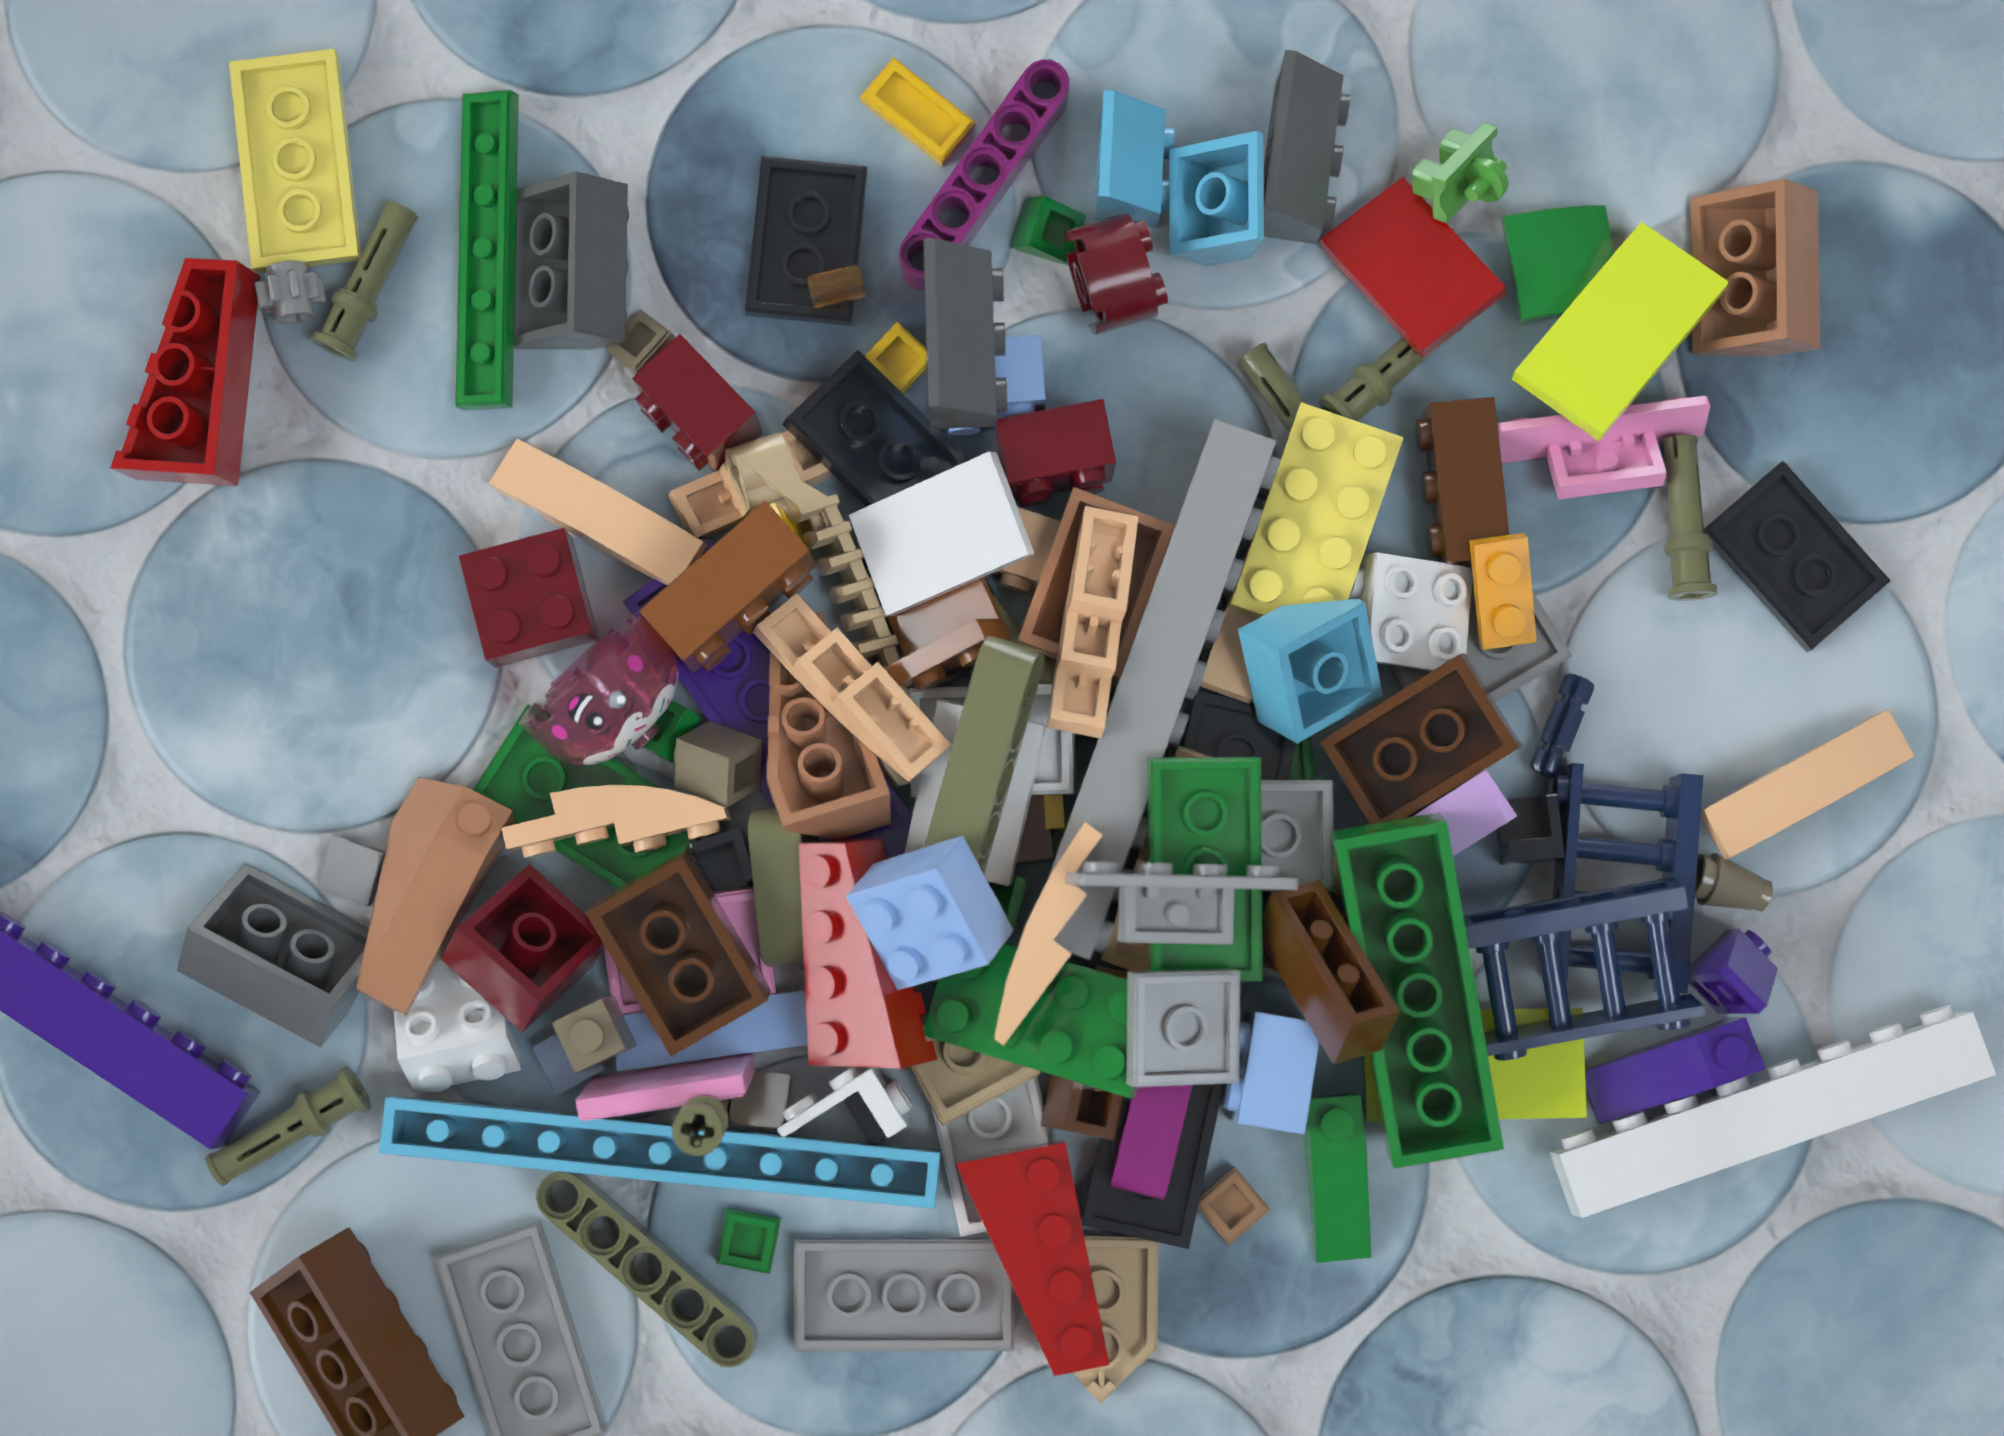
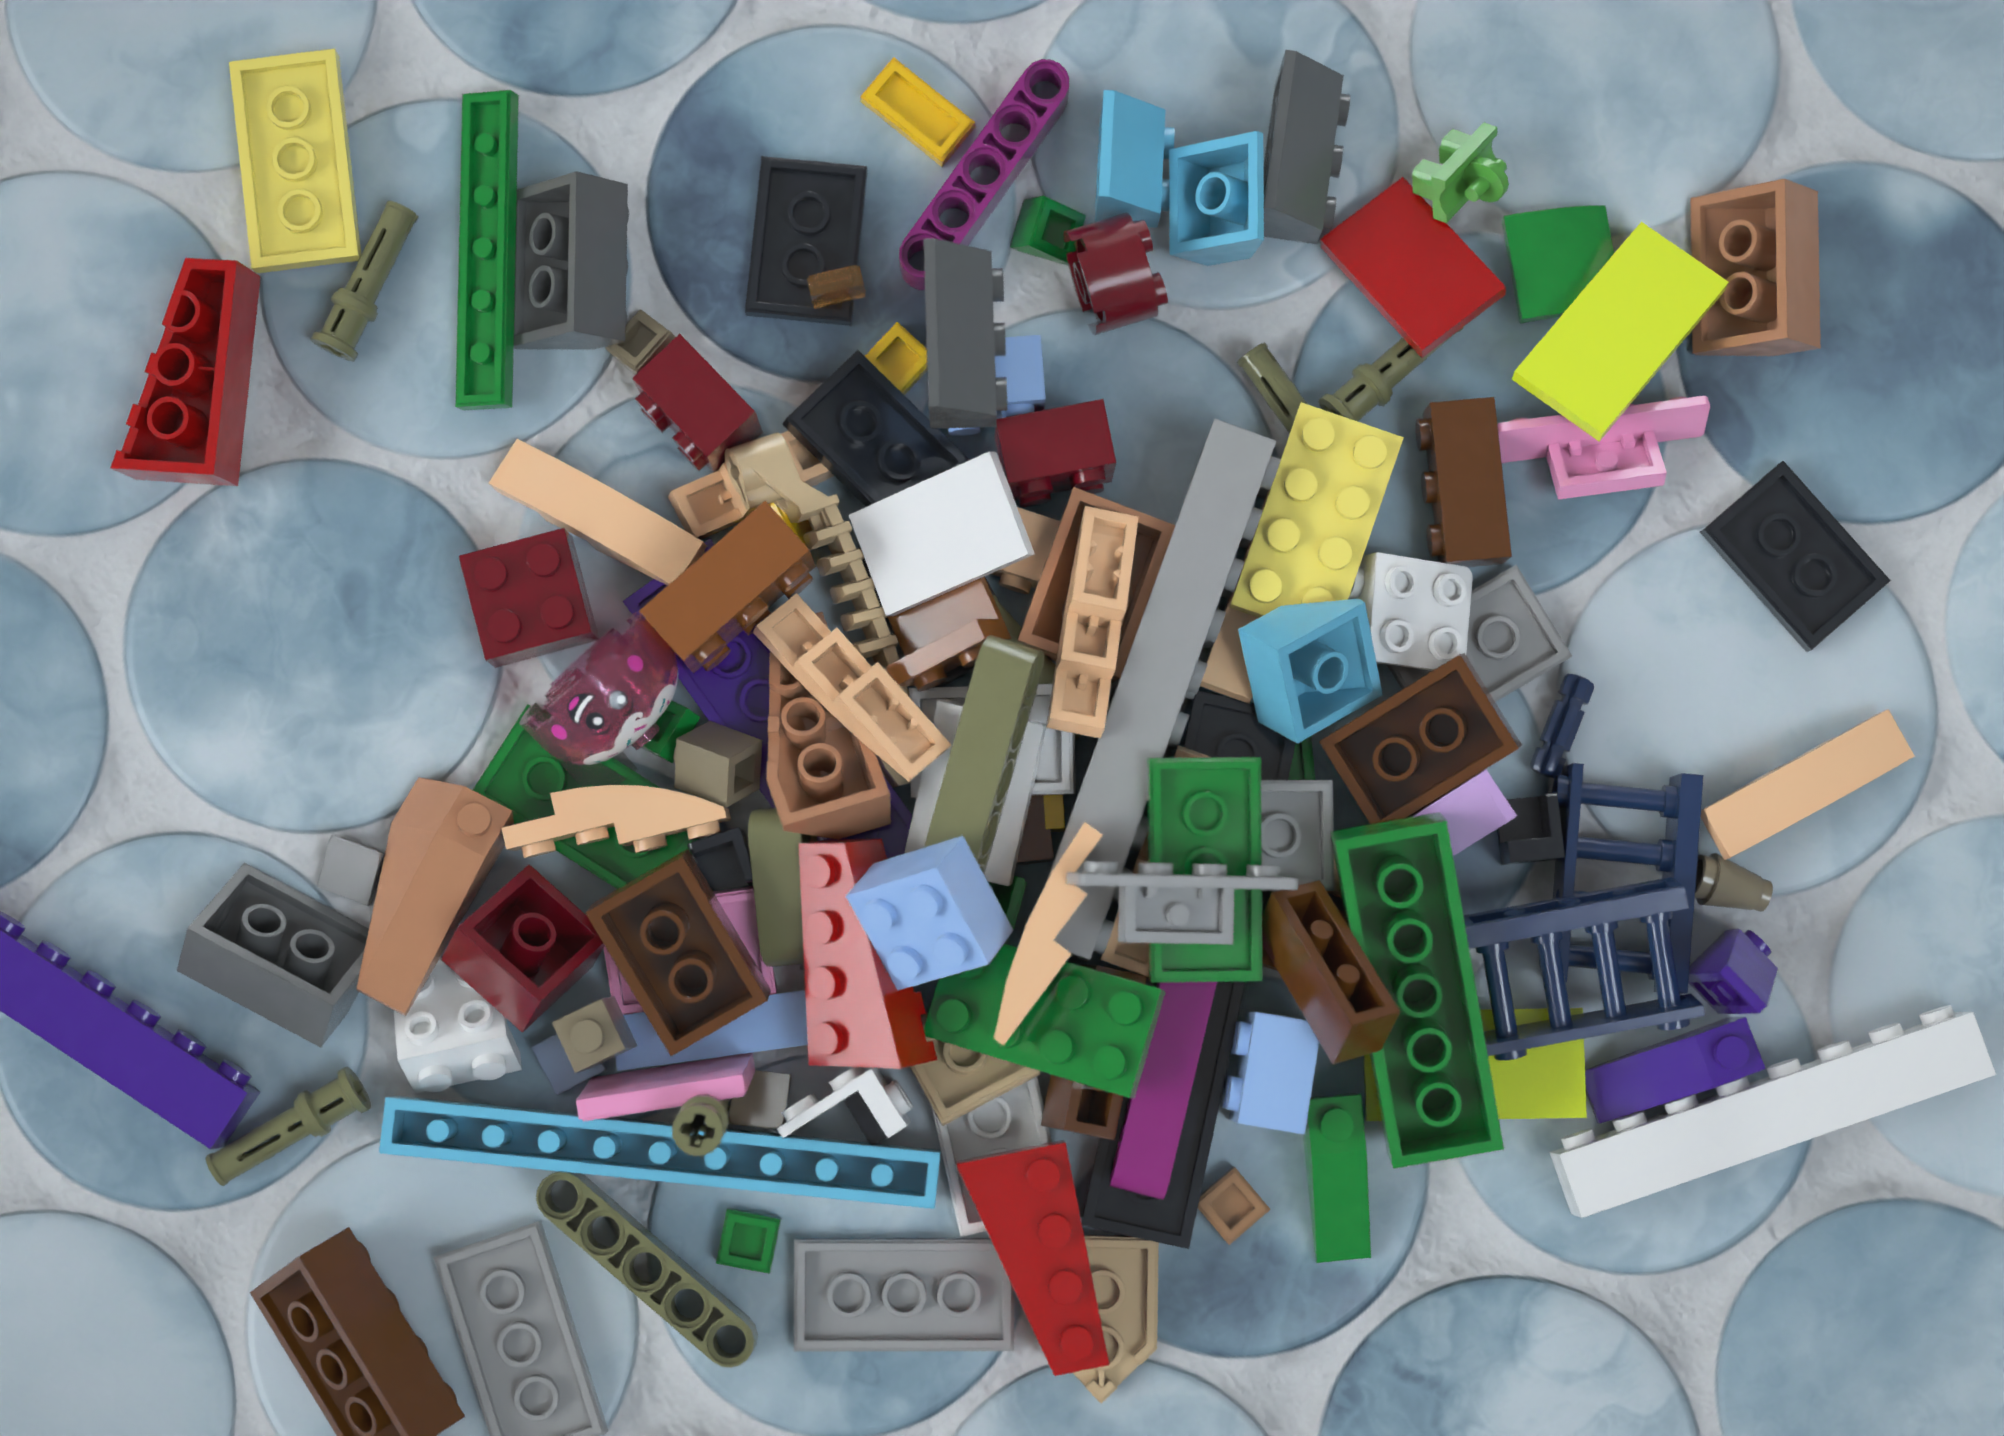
light grey gear [254,261,326,324] -> none
light grey tile [1126,968,1240,1087] -> none
light orange plate [1469,533,1537,650] -> none
olive pin [1662,435,1718,601] -> none

